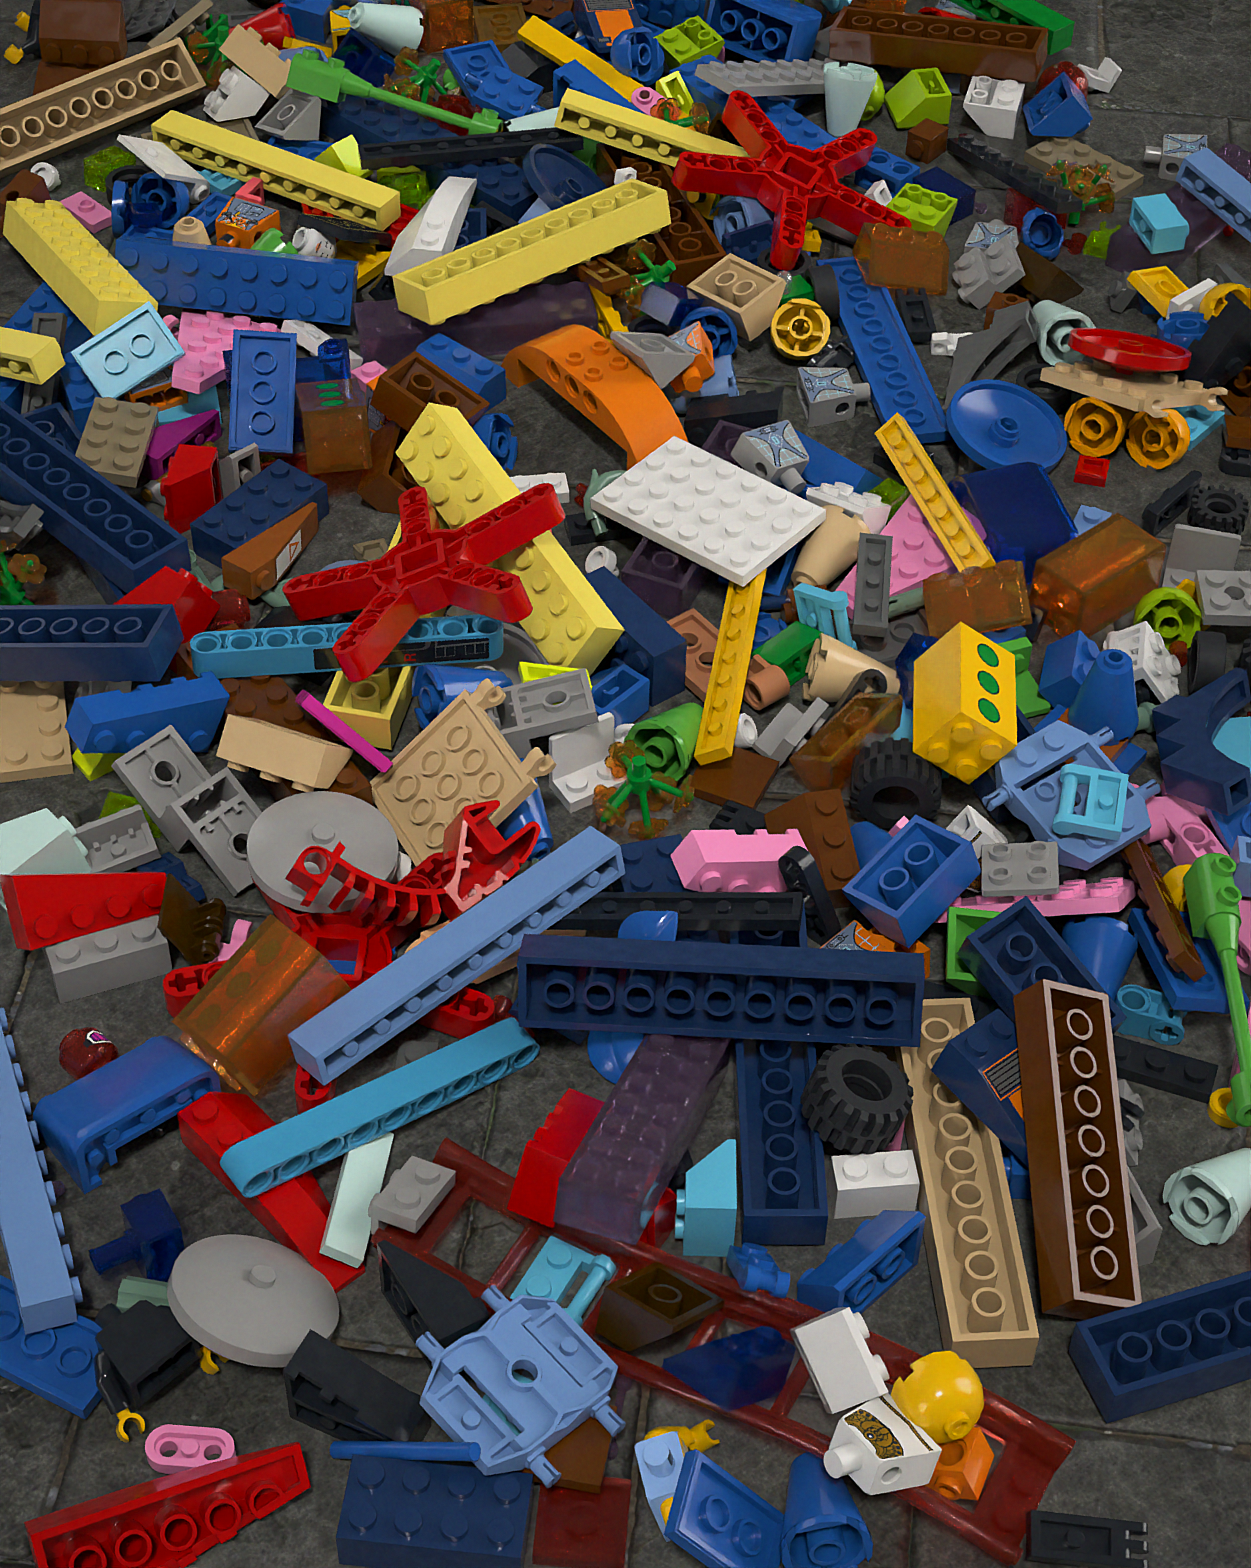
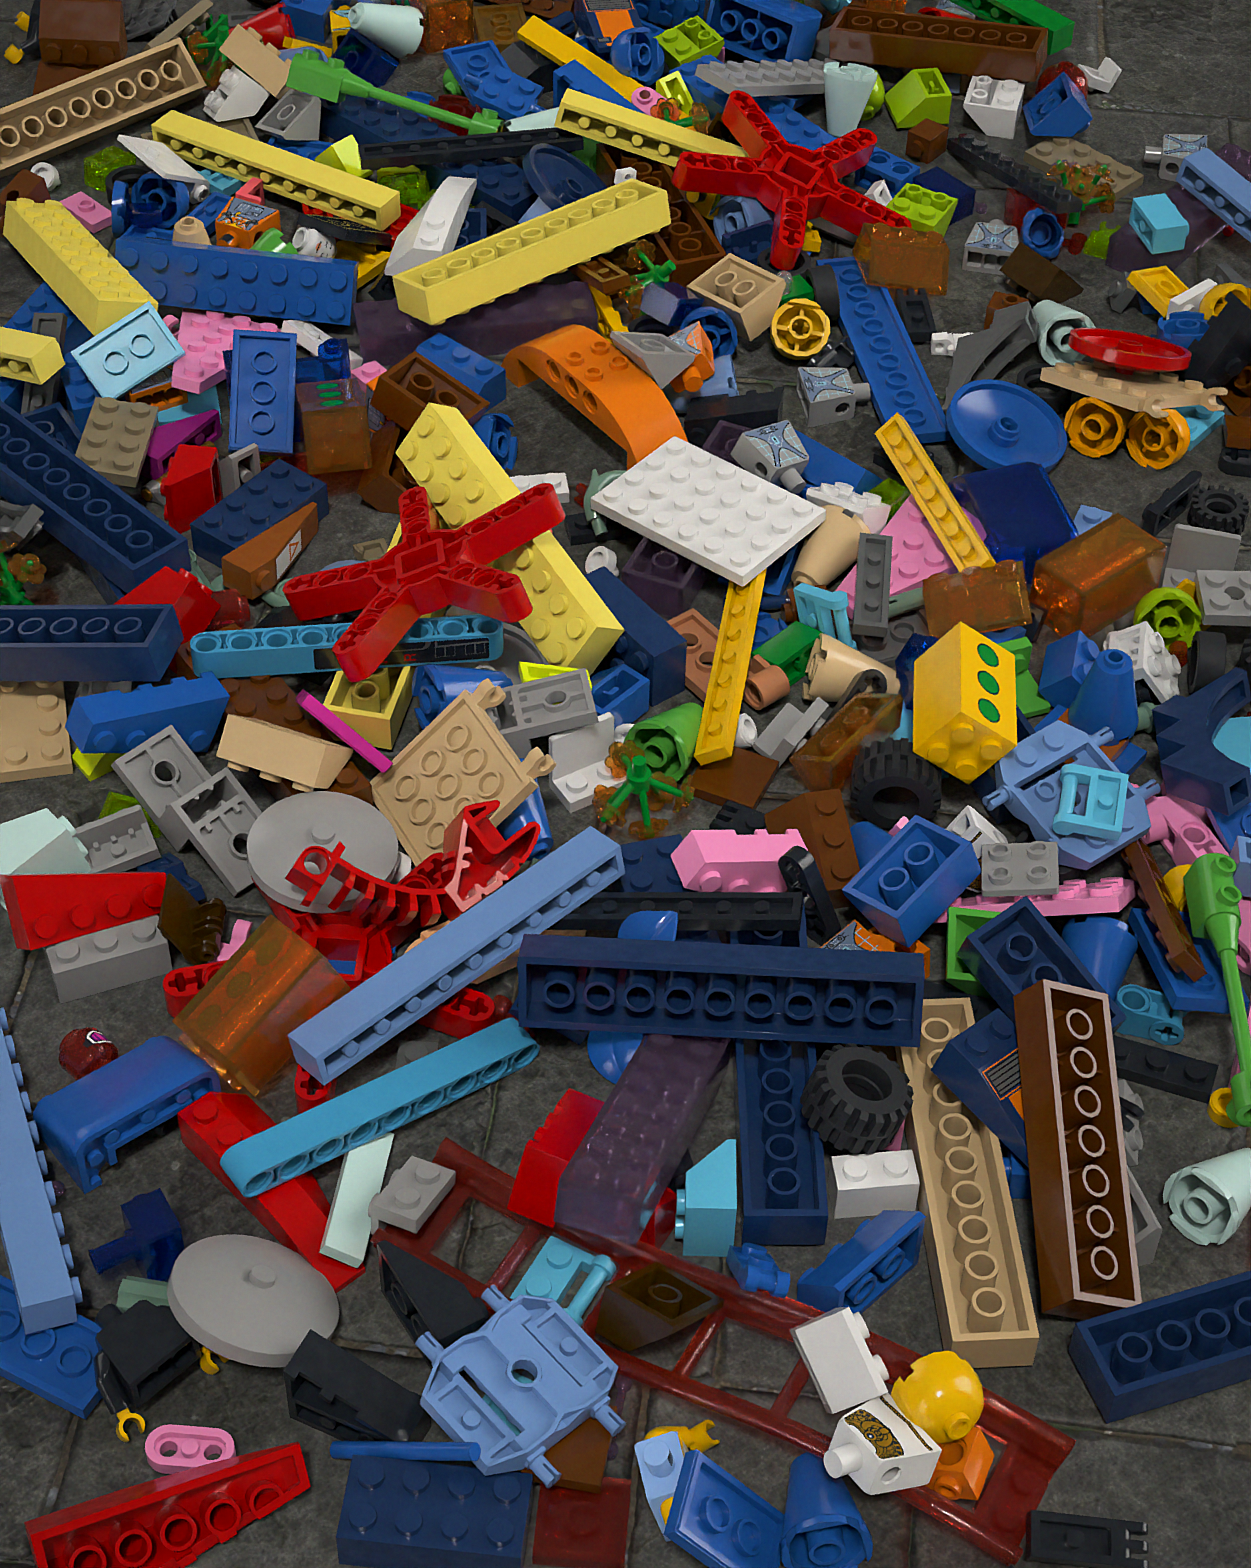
plant [383,46,462,120] -> none
clear blue slope [662,1326,797,1412] -> none
light grey plate [952,235,1026,310] -> none
red tile [1073,455,1110,488] -> none

